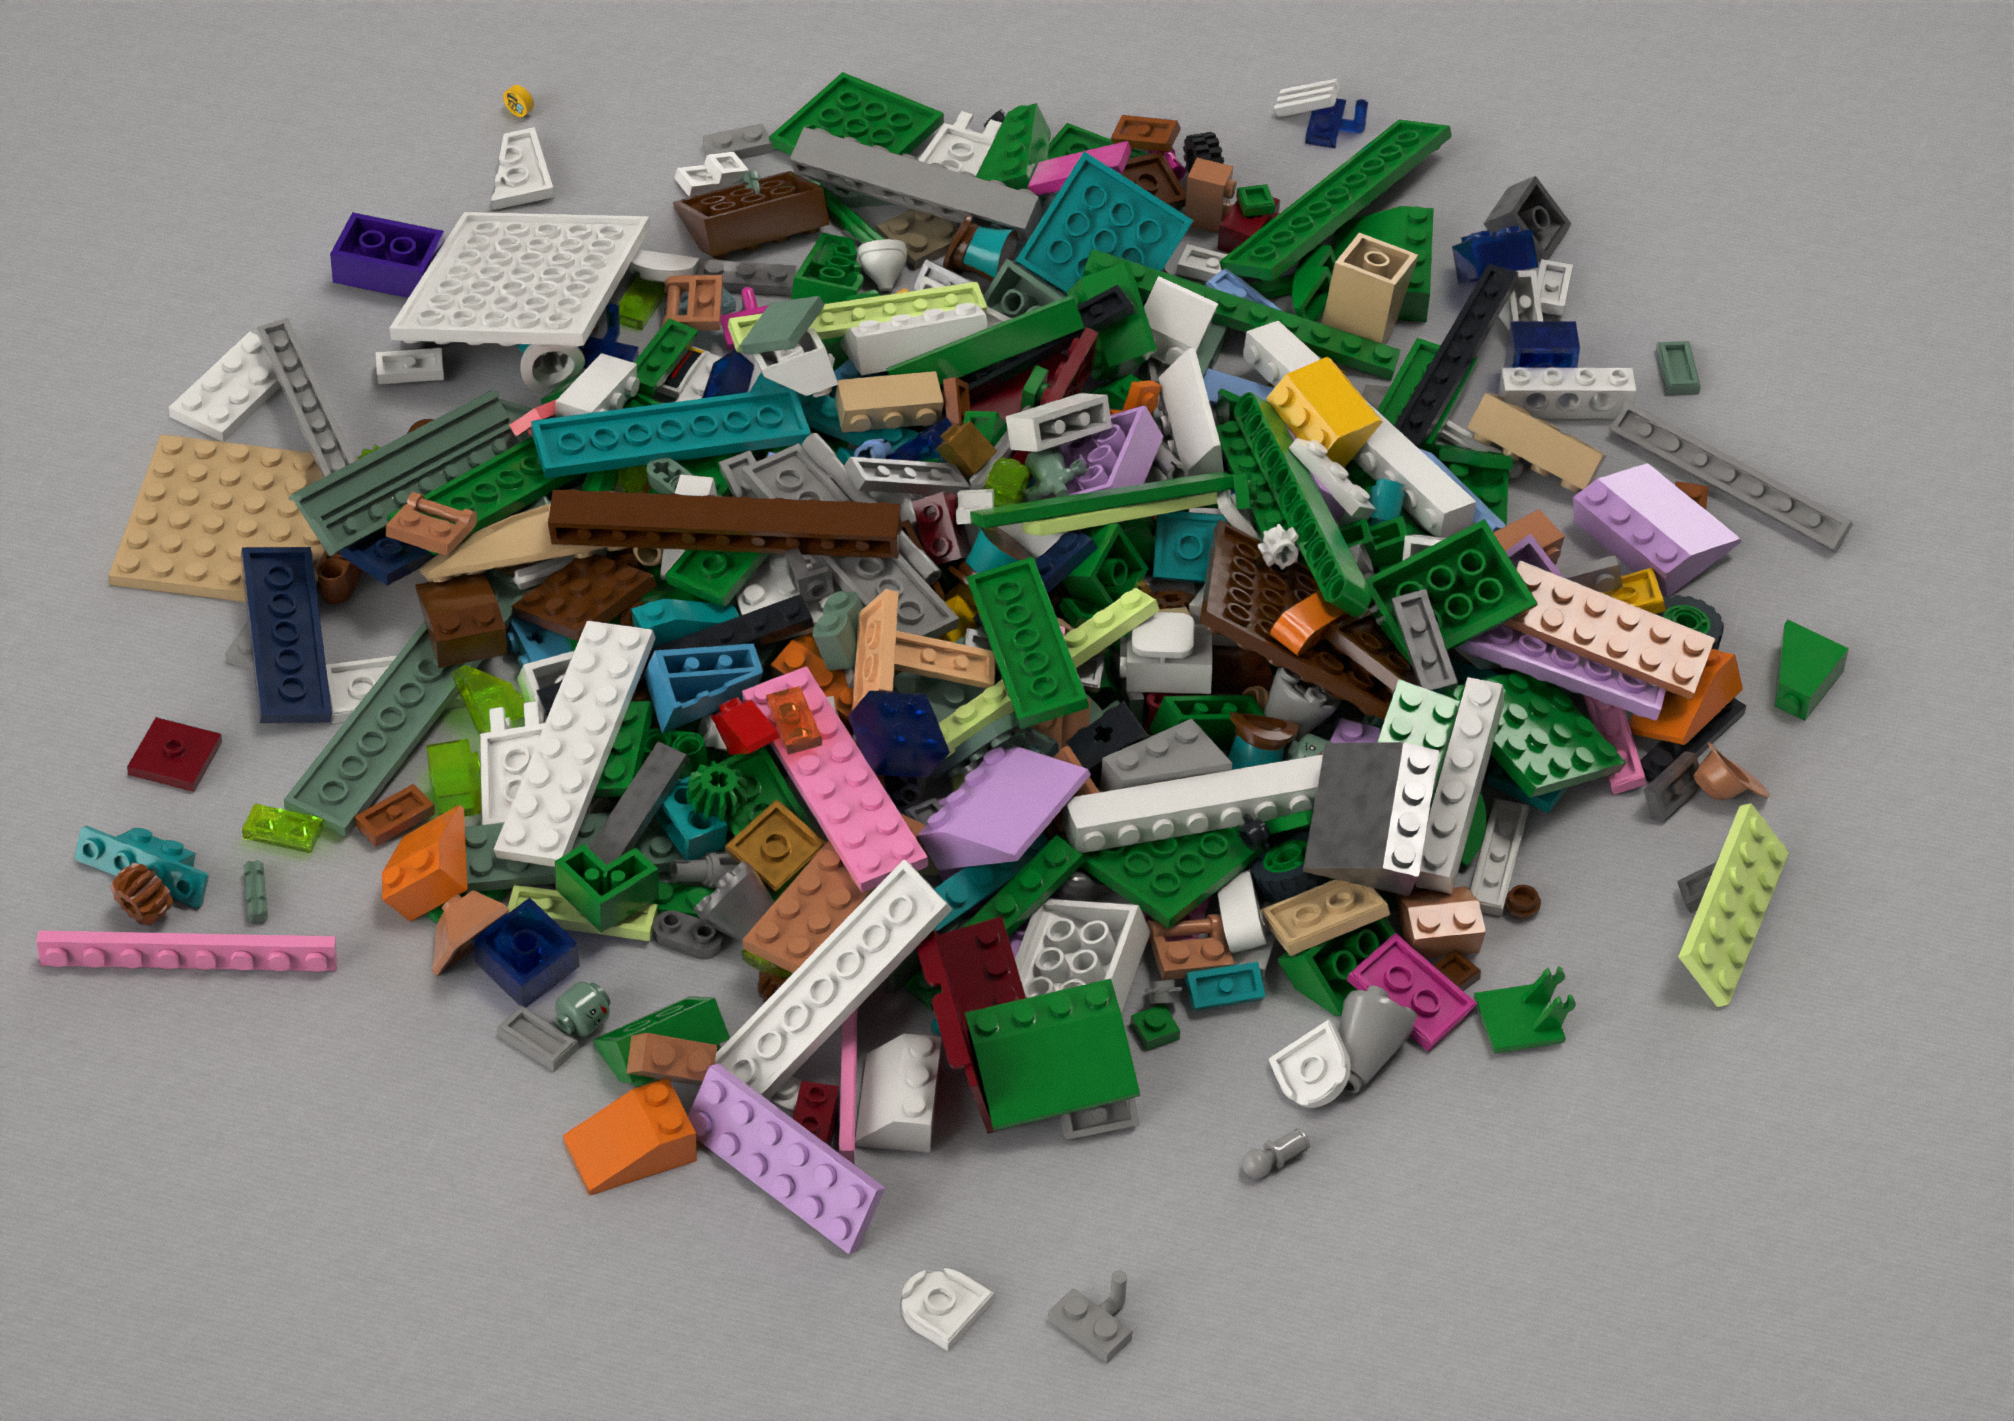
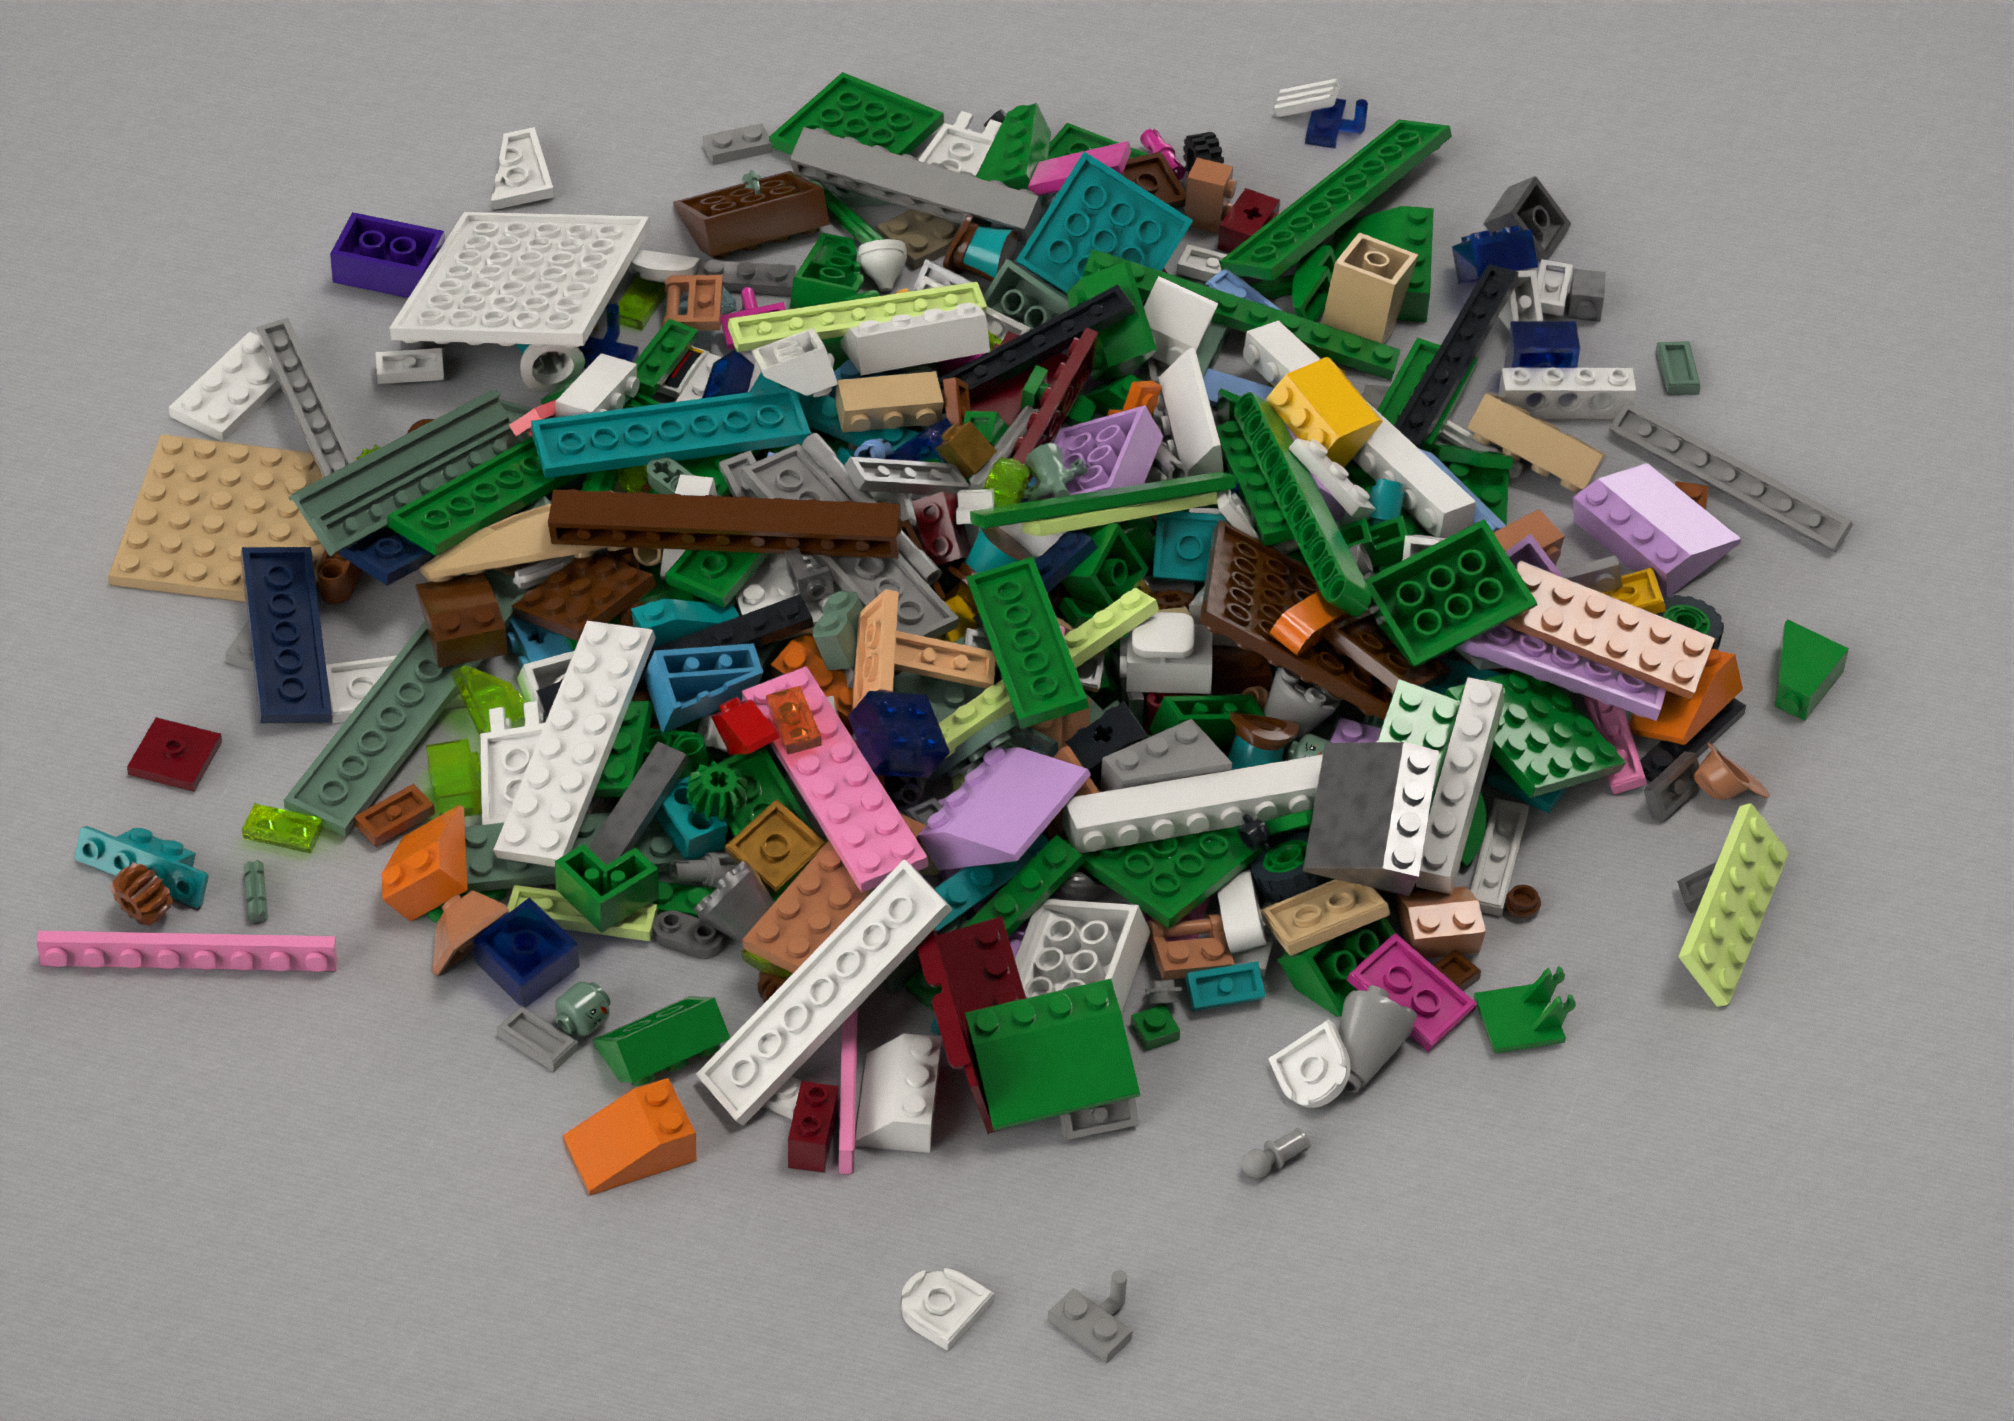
nougat plate [386,492,477,556] -> none
yellow tile [503,85,534,117] -> none
nougat brick [626,1033,717,1085] -> none
white slope [674,152,749,197] -> none
lavender plate [688,1063,885,1254] -> none
sand green tile [739,296,825,354] -> none
green tile [886,295,1085,385] -> none
white brick [1006,393,1112,452] -> none
dark orange plate [1111,115,1181,152] -> none
green plate [1233,472,1259,509] -> none
green tile [1236,184,1275,217] -> none
white gear [1258,524,1301,570] -> none
flat silver plate [1392,589,1458,693] -> none
none -> flat silver brick [1568,269,1606,321]

